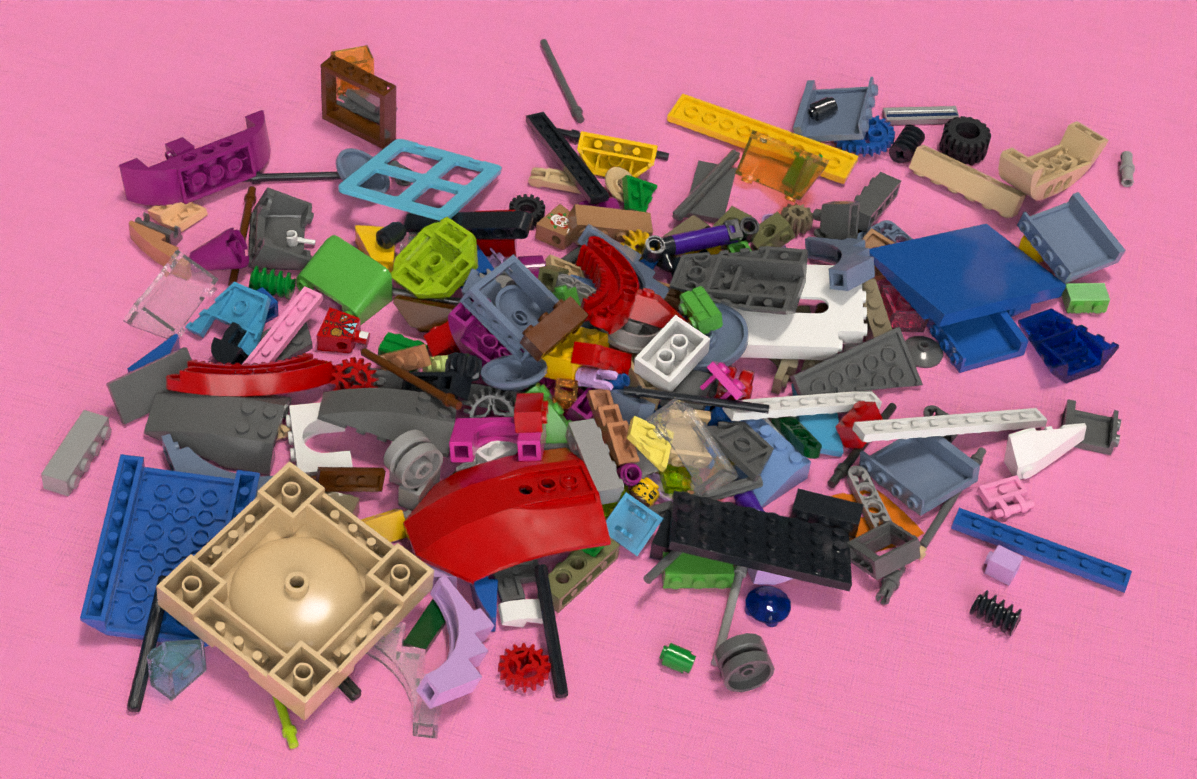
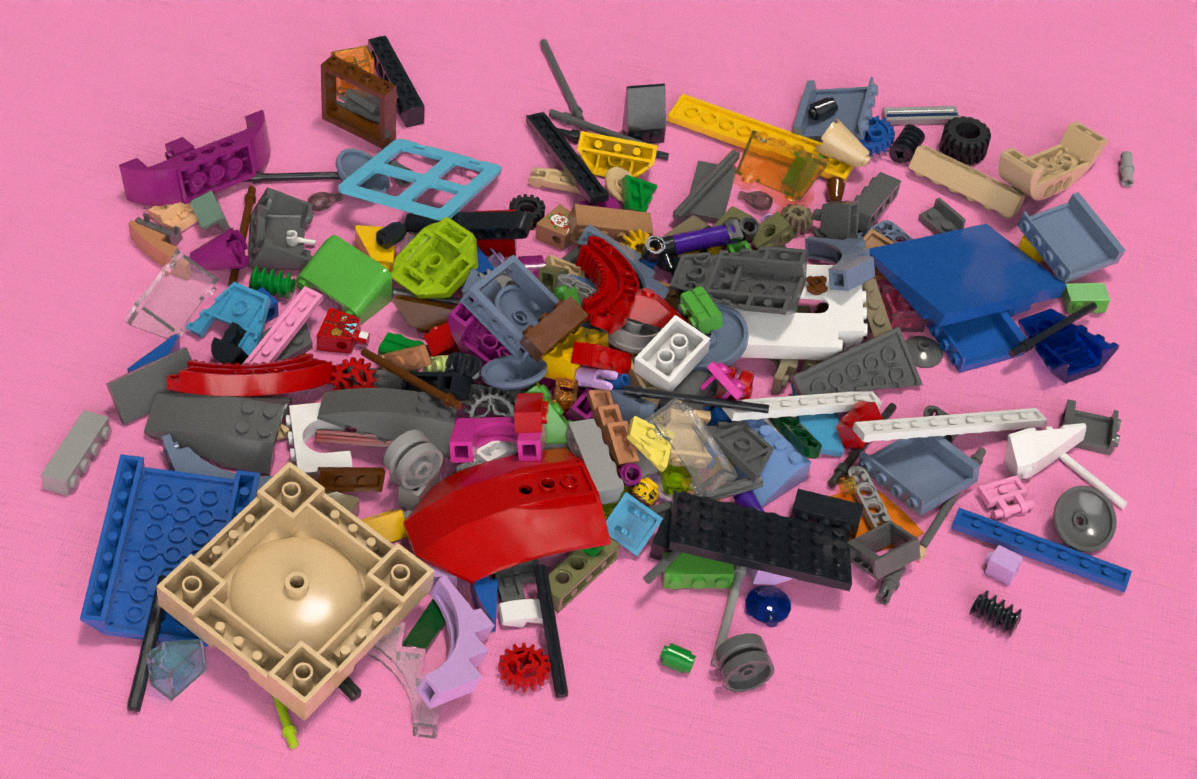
none -> sand green panel [190,191,230,232]
none -> clear smoke piece [307,191,343,211]
none -> axle [315,429,393,448]
none -> black brick [368,35,425,128]
none -> dark grey bar [549,109,649,144]
none -> slope [622,83,666,144]
none -> clear smoke piece [738,191,773,211]
none -> reddish brown plate [806,276,828,295]
none -> tan cone [815,119,871,168]
none -> reddish brown cone [826,177,846,202]
none -> clear yellow bush [839,476,857,497]
none -> dark grey bracket [918,197,966,235]
none -> black bar [1009,302,1097,358]
none -> dark grey dish [1053,485,1117,552]
none -> white bar [1059,453,1128,509]

